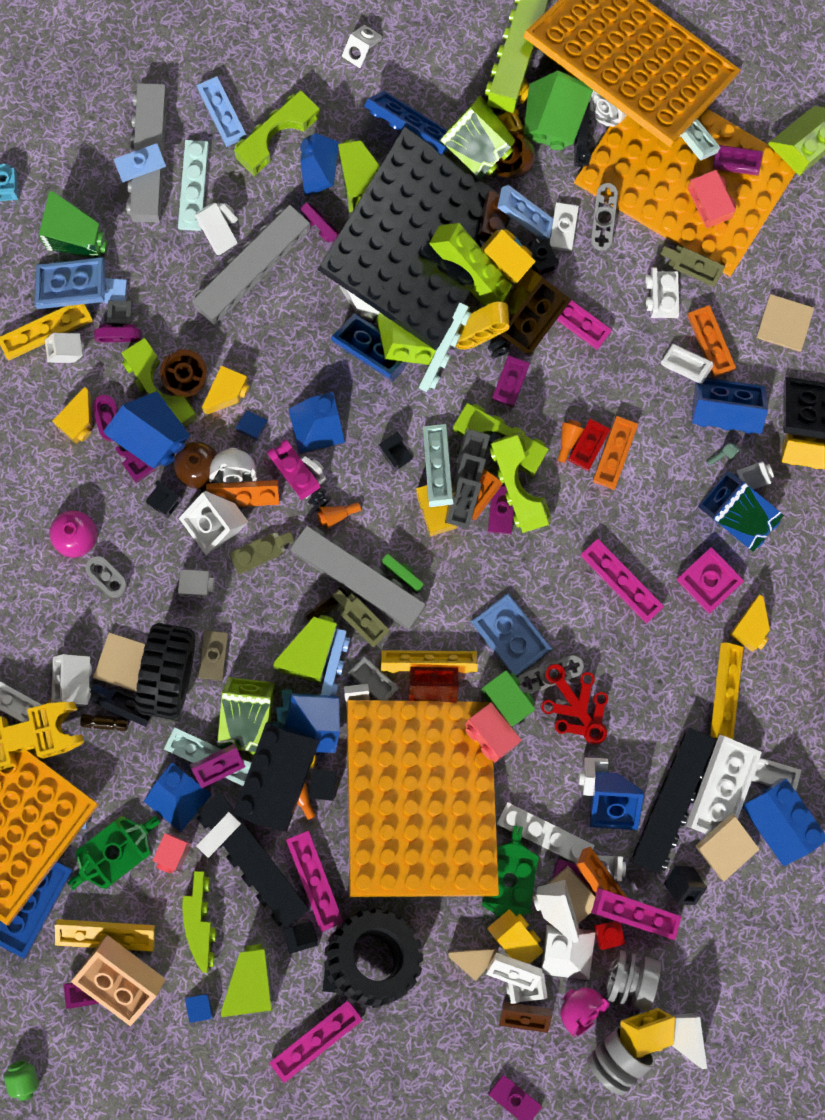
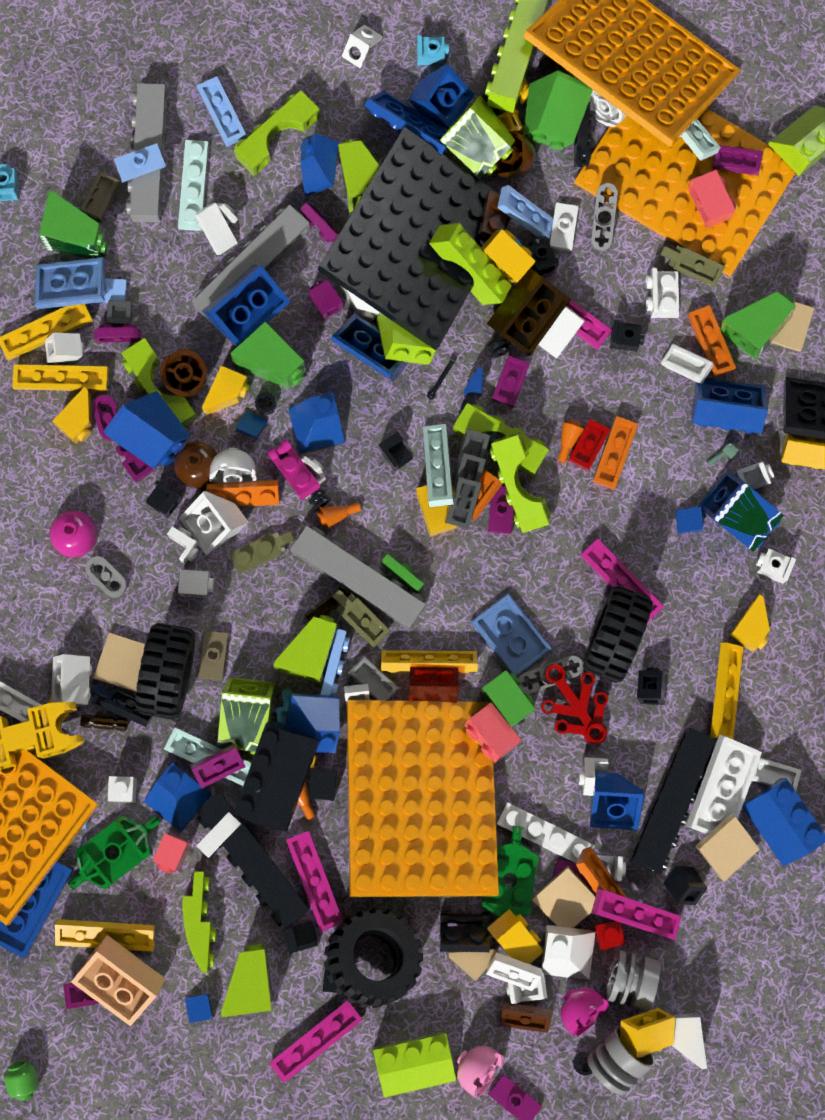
light aqua plate [419,303,471,392] -> none
yellow beam [456,302,510,350] -> none
white slope [533,880,579,943] -> none
dark pink plate [676,547,744,614] -> none
none -> yellow plate [12,364,109,392]
none -> dark tan plate [80,171,121,222]
none -> white brick [108,776,137,803]
none -> white bracket [167,526,199,564]
none -> blue slope [202,265,291,347]
none -> bright green slope [231,322,306,389]
none -> black bush [255,392,276,415]
none -> magenta brick [308,280,343,320]
none -> lime slope [373,1031,456,1098]
none -> blue slope [408,64,474,129]
none -> medium azure brick [417,35,449,65]
none -> black hinge [427,358,456,400]
none -> black plate [440,911,490,953]
none -> bright pink cylinder [457,1045,504,1098]
none -> blue slope [463,367,483,395]
none -> white tile [538,307,585,359]
none -> black bush [573,1052,593,1076]
none -> black tyre [582,585,653,683]
none -> black brick [609,320,645,352]
none -> black brick [637,667,666,705]
none -> blue slope [675,506,703,534]
none -> bright green slope [721,292,796,361]
none -> white brick [756,549,796,584]

